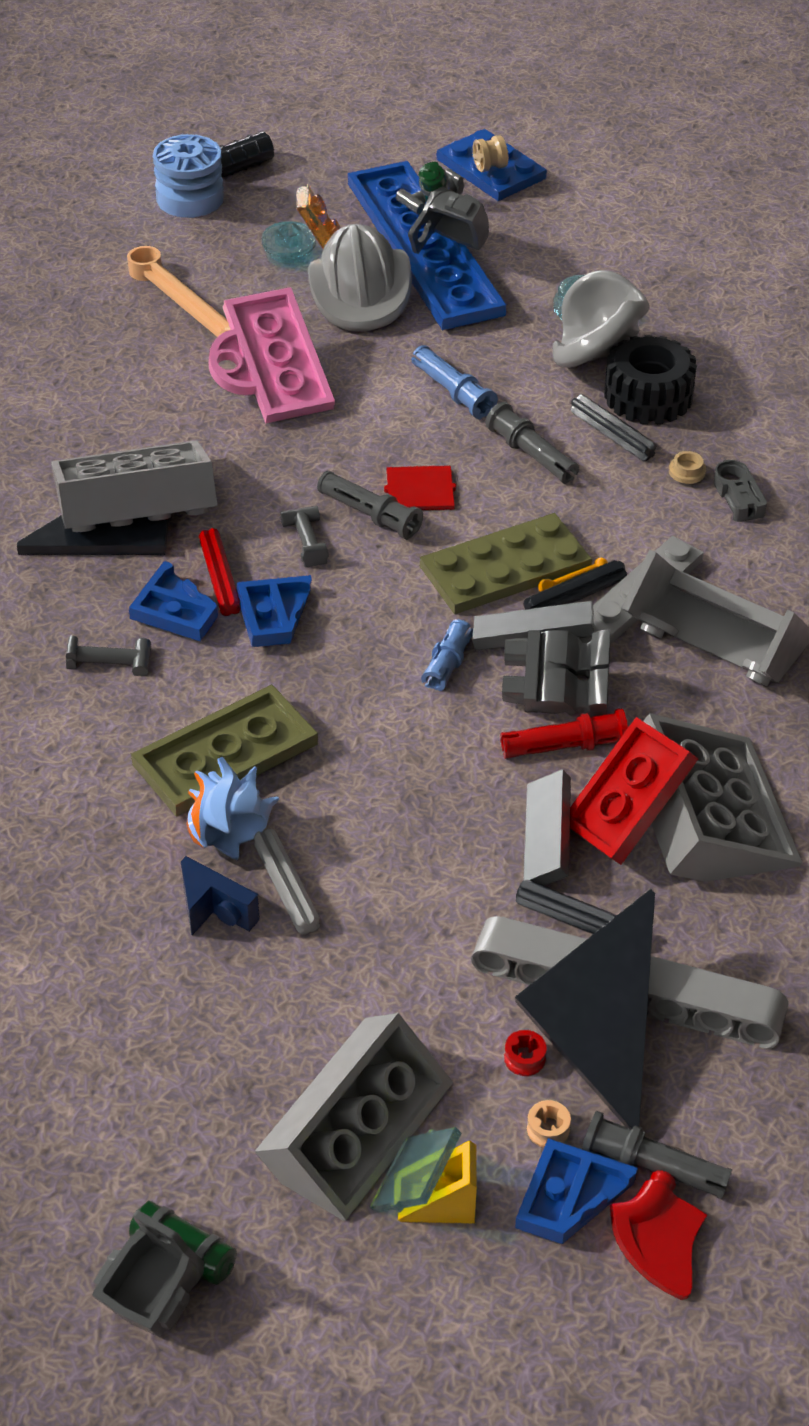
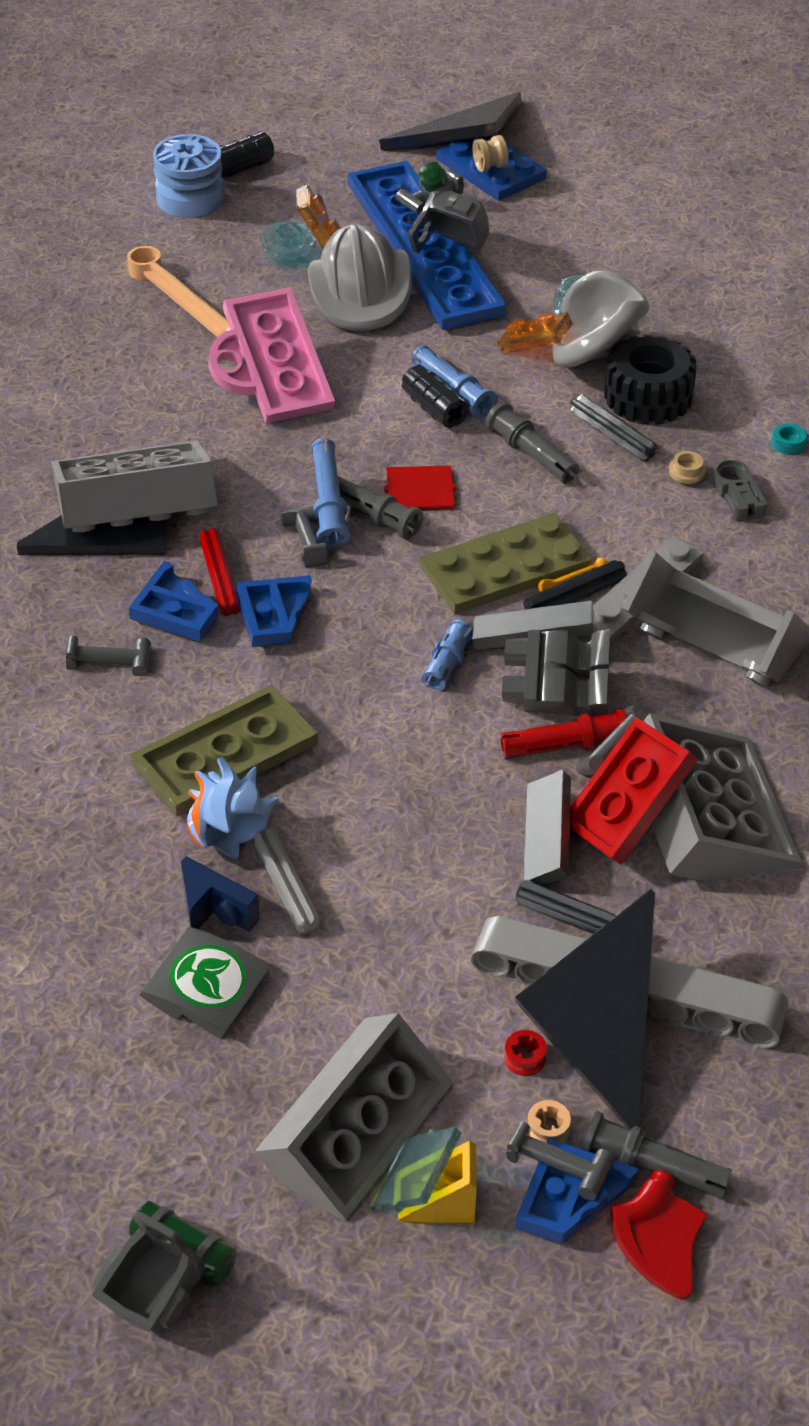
none -> slope [140,927,271,1039]
none -> medium blue pin [311,439,351,547]
none -> black tile [379,92,522,151]
none -> black axle [402,364,468,428]
none -> clear orange plate [497,312,573,354]
none -> dark grey piece [506,1121,615,1200]
none -> dark grey piece [576,704,649,776]
none -> teal tile [771,423,809,455]

